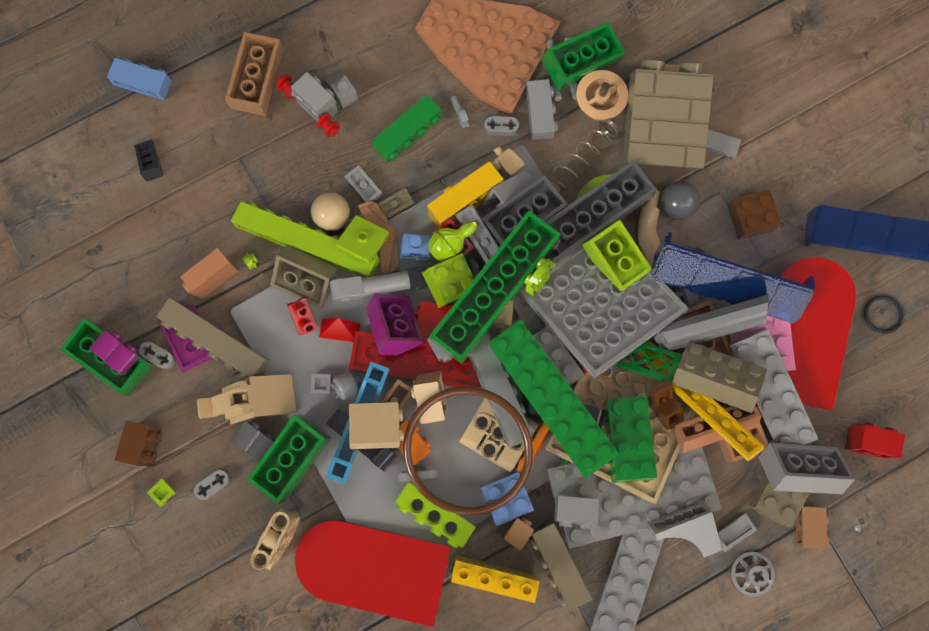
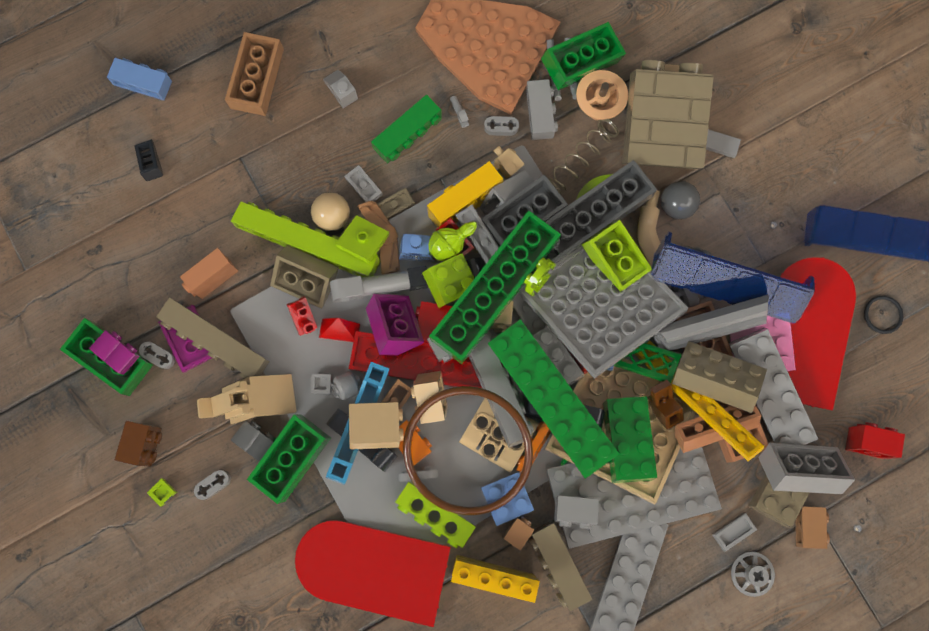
lime plate [242,252,258,270] -> none
tan connector [250,507,300,571] -> none
light grey brick [276,72,340,137] -> none
light grey arch [648,501,722,557] -> none
reddish brown brick [727,190,781,240] -> none

